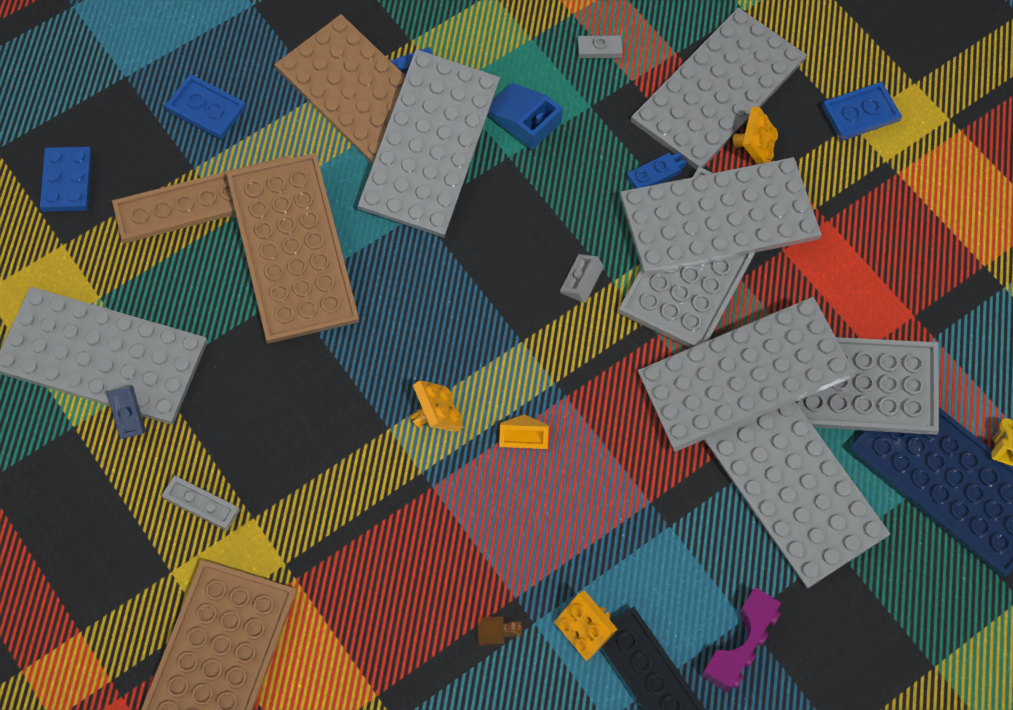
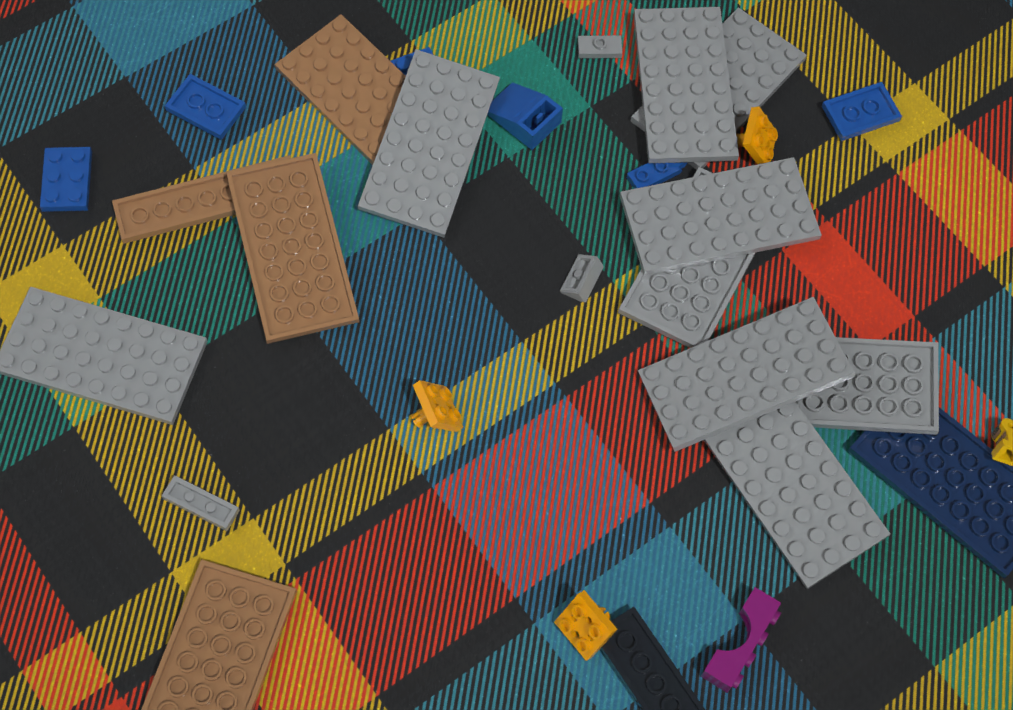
dark blue plate [107,385,146,439] -> none
clear orange plate [478,617,522,645] -> none
light orange slope [499,414,549,449] -> none
none -> light grey plate [634,7,739,163]

